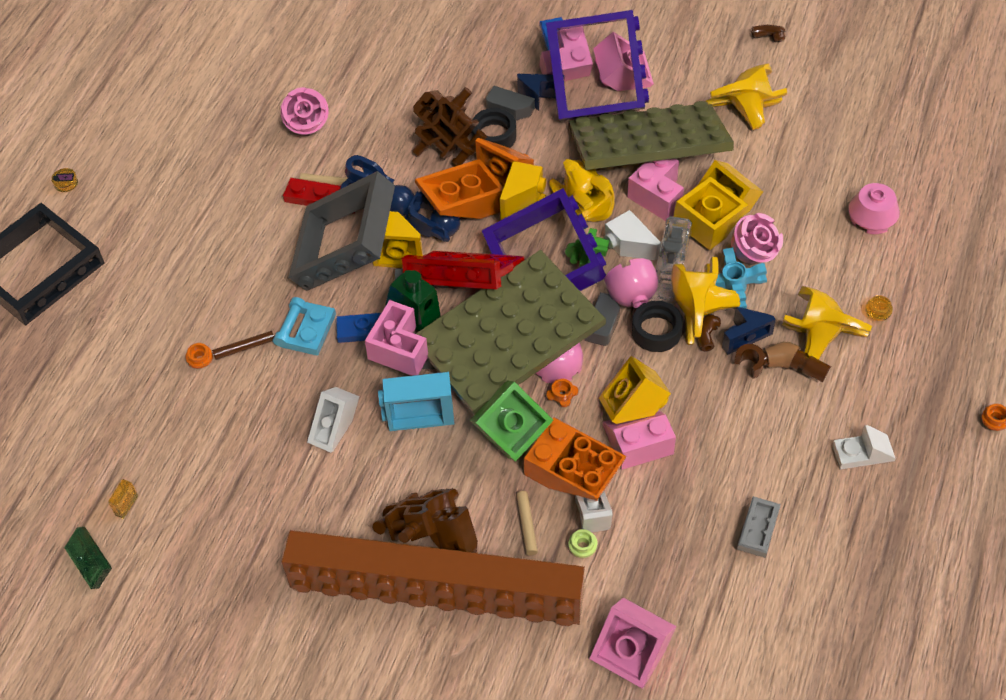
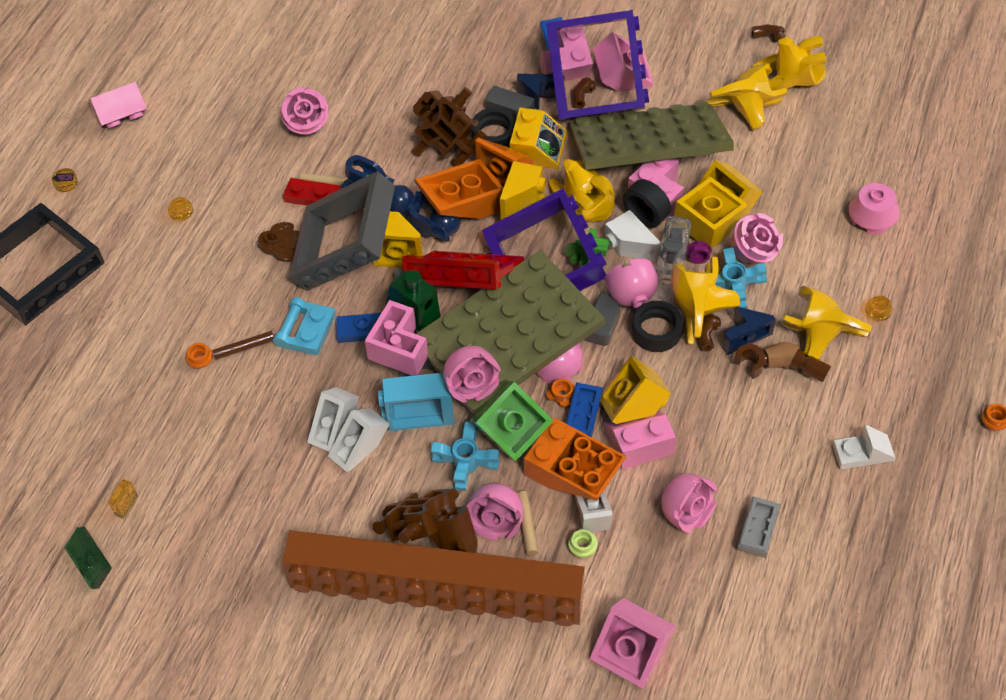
none -> bright pink slope [88,82,147,128]
none -> clear yellow plate [168,197,194,221]
none -> reddish brown plate [258,222,300,261]
none -> white slope [328,408,389,472]
none -> medium azure pin [431,421,500,491]
none -> bright pink cylinder [443,345,501,402]
none -> bright pink cylinder [466,483,524,541]
none -> yellow slope [510,108,567,169]
none -> blue plate [566,382,603,437]
none -> reddish brown arm [572,77,596,109]
none -> black tyre [622,179,671,229]
none -> bright pink cylinder [661,473,718,533]
none -> magenta plate [687,241,712,264]
none -> yellow piece [753,35,827,91]

